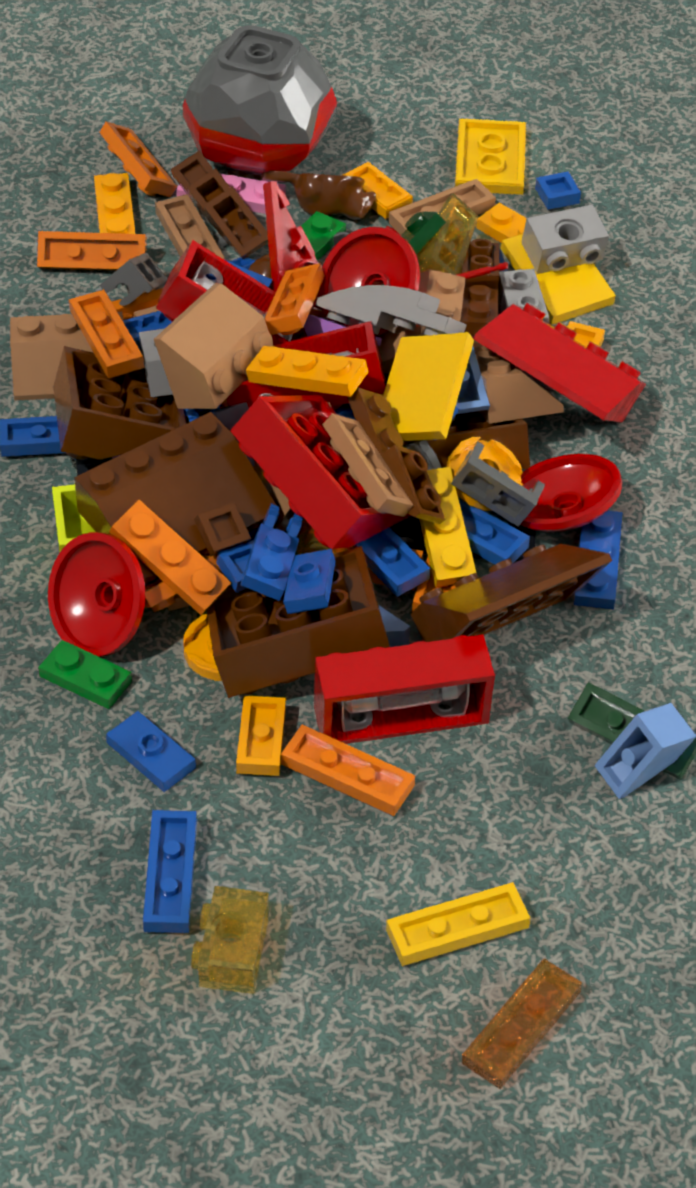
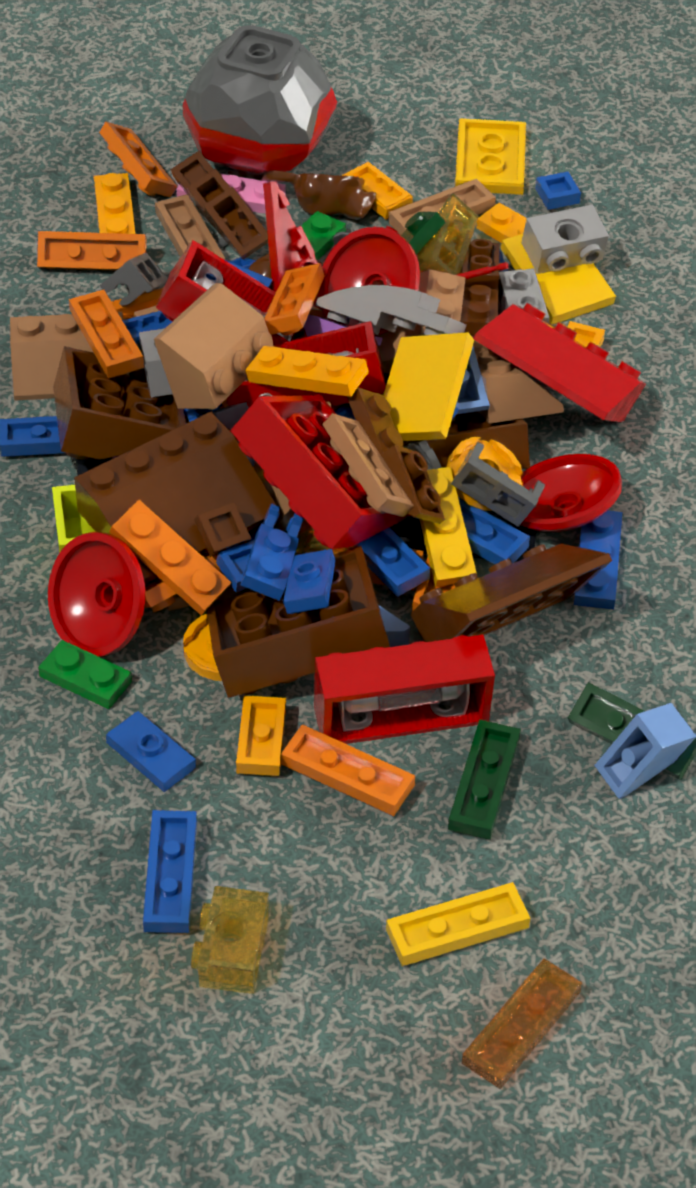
none -> dark green plate [448,719,521,840]

